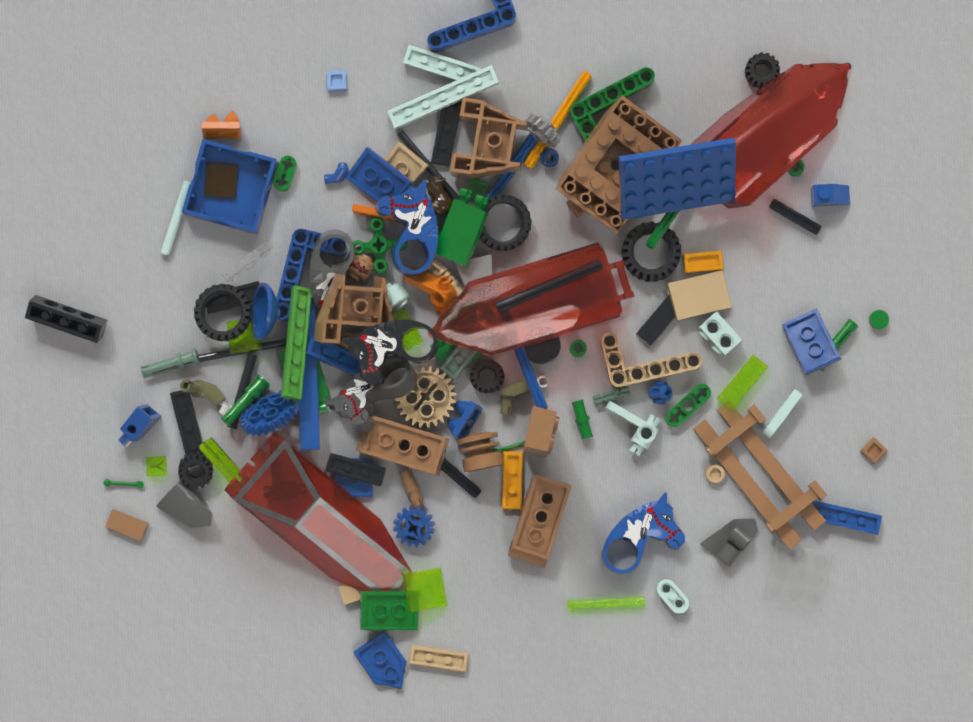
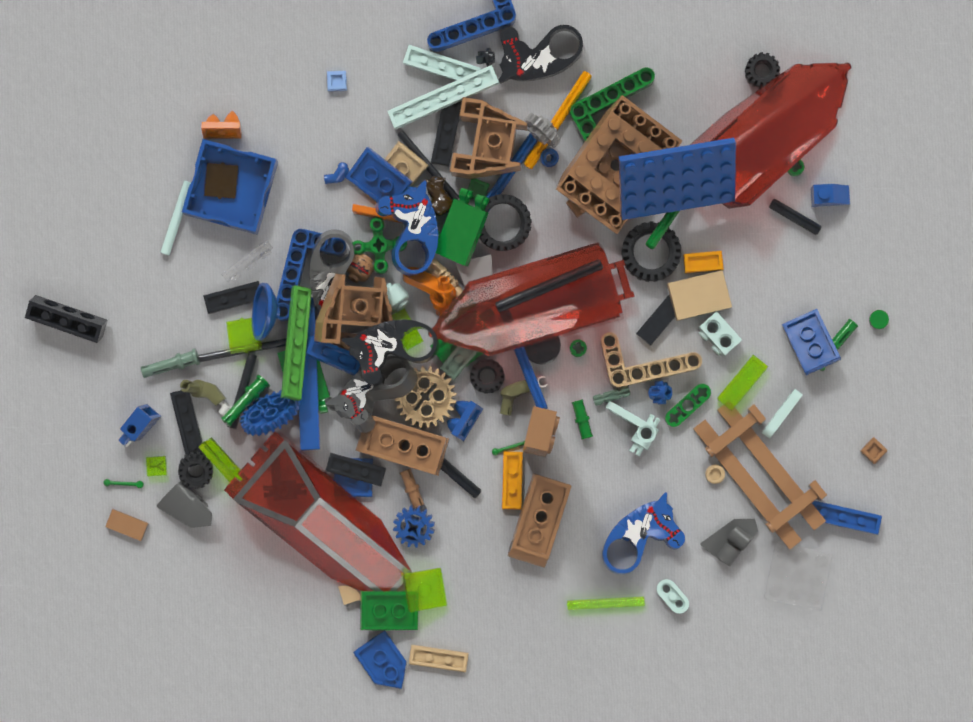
black tyre [194,284,252,342] -> none
green beam [273,155,297,192] -> none
medium nougat wheel [458,431,504,472] -> none
none -> black plate [476,48,495,67]
none -> black animal [498,25,583,84]

